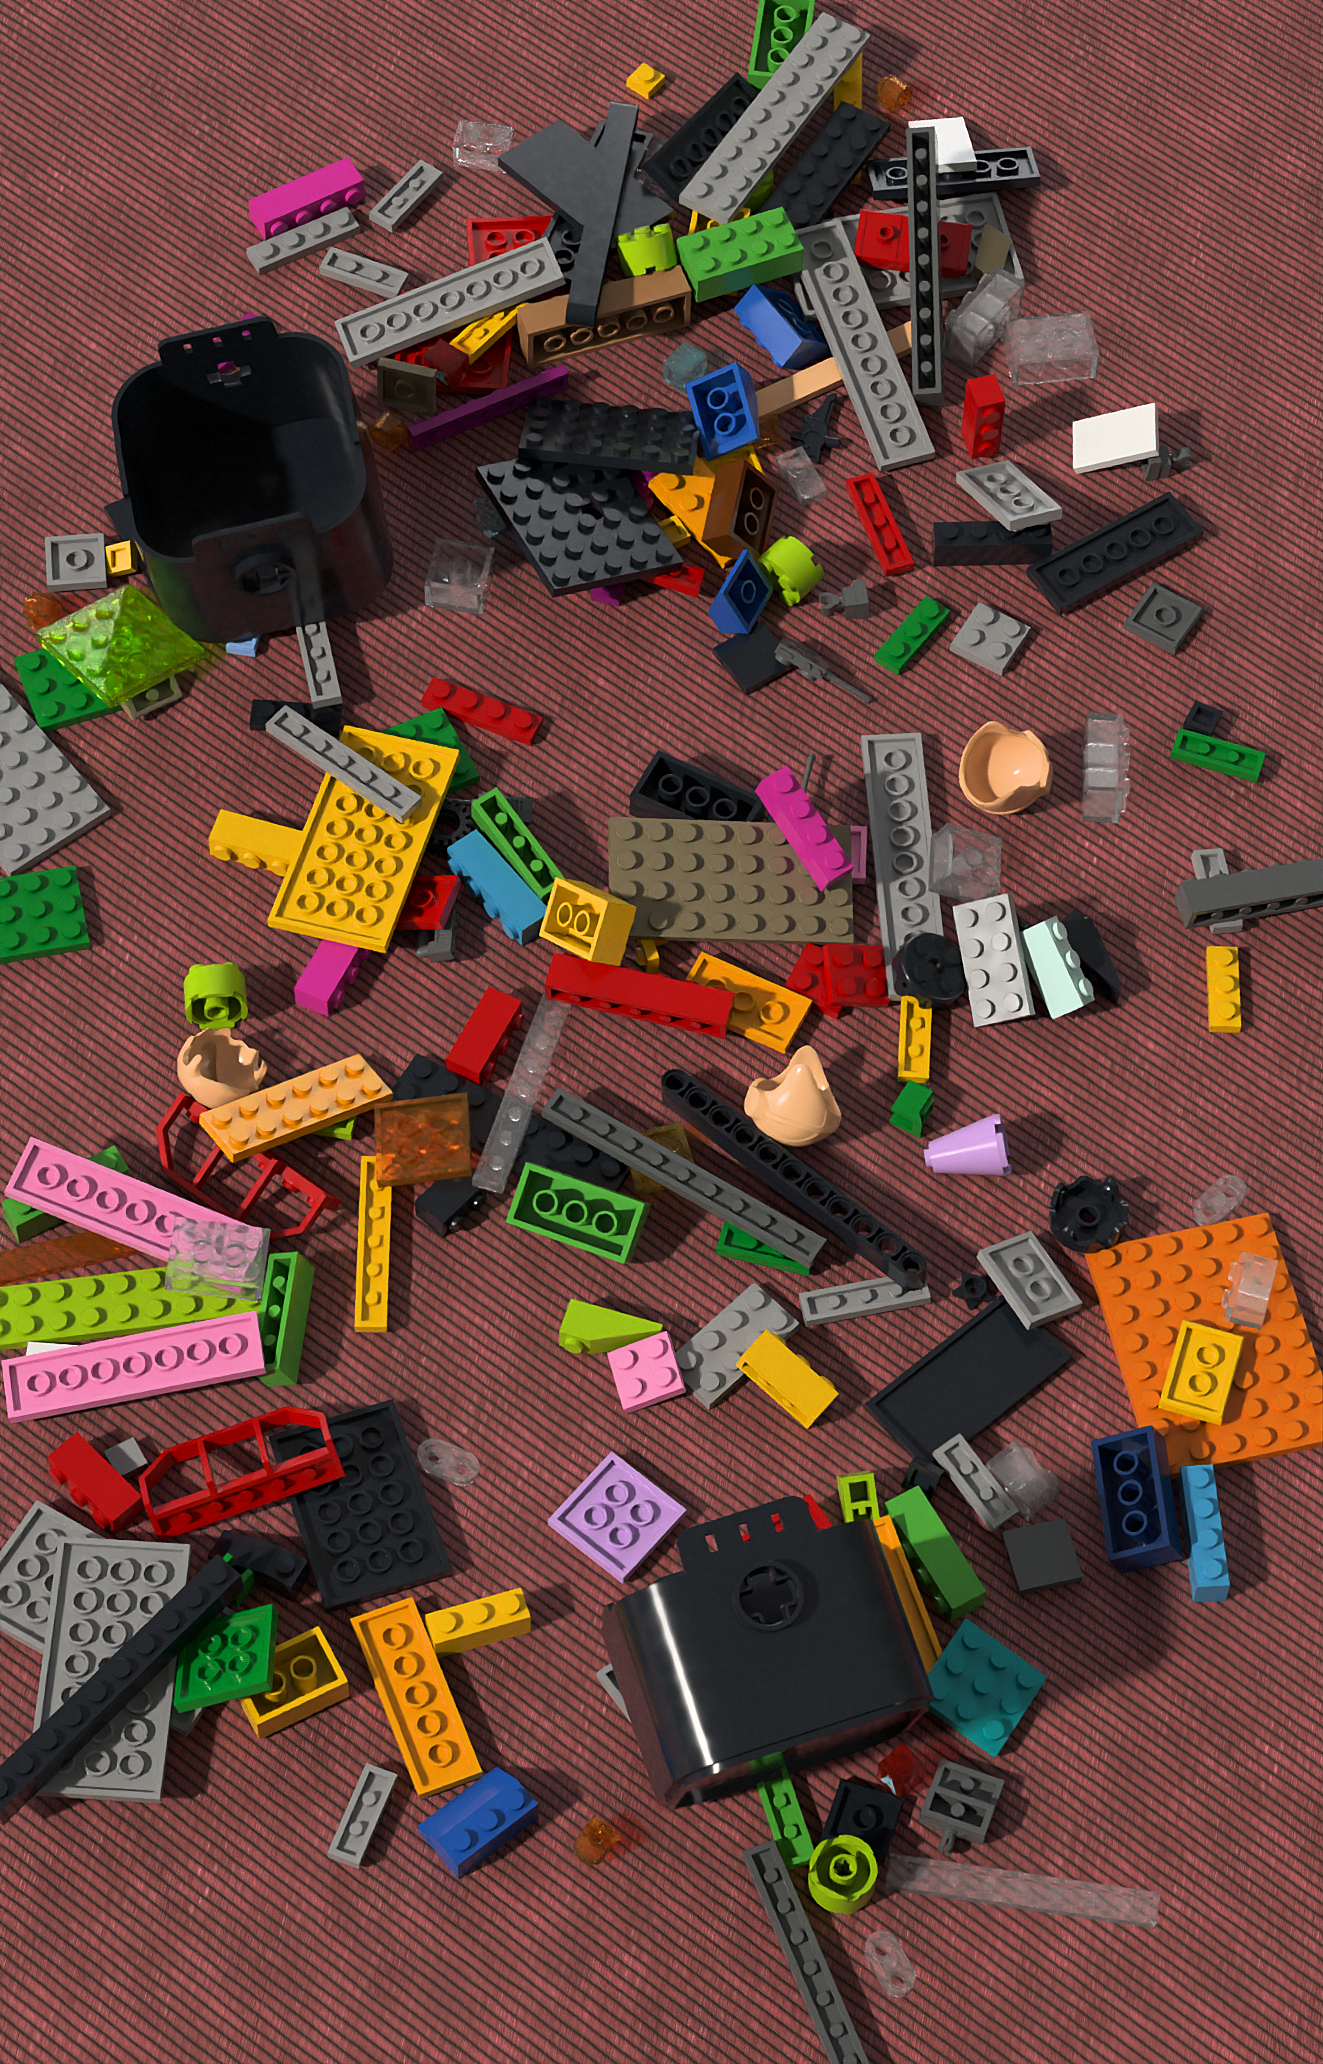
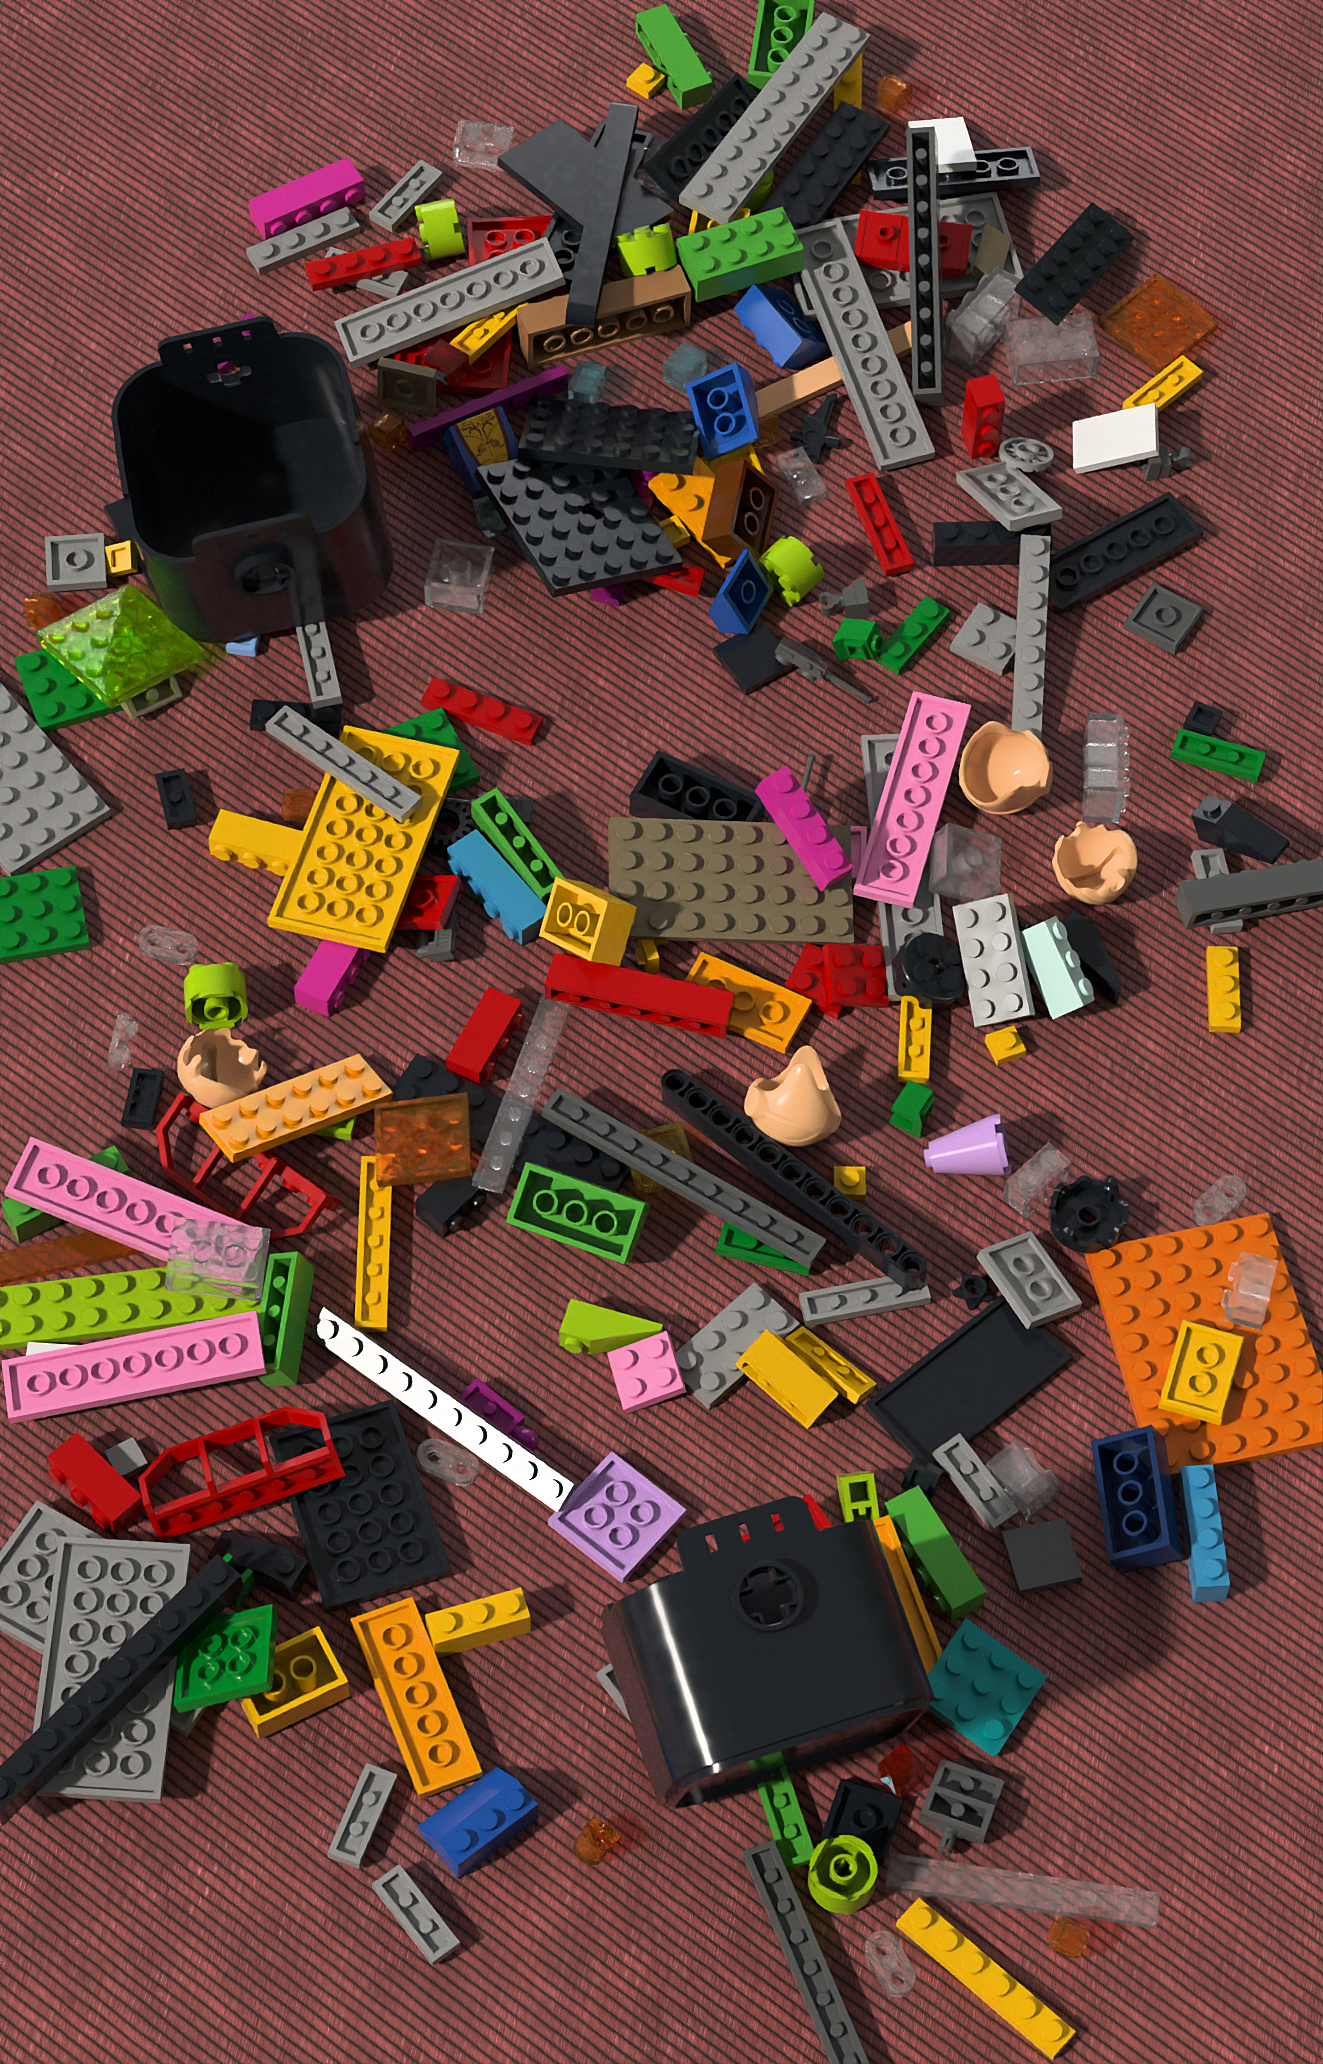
none -> clear plate [108,1012,138,1071]
none -> black plate [121,1067,165,1131]
none -> clear plate [138,925,199,965]
none -> black plate [155,768,197,830]
none -> clear orange plate [282,789,314,821]
none -> red plate [305,237,422,292]
none -> plate [308,1307,578,1512]
none -> light grey plate [372,1864,460,1967]
none -> lime brick [415,198,466,262]
none -> slope [439,406,520,498]
none -> magenta plate [457,1378,539,1451]
none -> clear light blue brick [568,359,606,404]
none -> bright green brick [635,4,715,110]
none -> yellow plate [784,1326,877,1405]
none -> green window [832,618,884,662]
none -> yellow plate [833,1166,866,1200]
none -> bright pink plate [853,691,971,909]
none -> yellow plate [896,1898,1076,2061]
none -> yellow plate [985,1025,1026,1066]
none -> light grey wheel [999,437,1054,472]
none -> clear brick [1003,1142,1072,1218]
none -> light grey plate [1011,534,1051,740]
none -> black plate [1013,202,1135,326]
none -> clear orange plate [1047,1916,1090,1960]
none -> light nougat piece [1052,821,1138,905]
none -> clear orange plate [1097,272,1219,374]
none -> yellow plate [1122,355,1203,413]
none -> black slope [1191,795,1290,865]

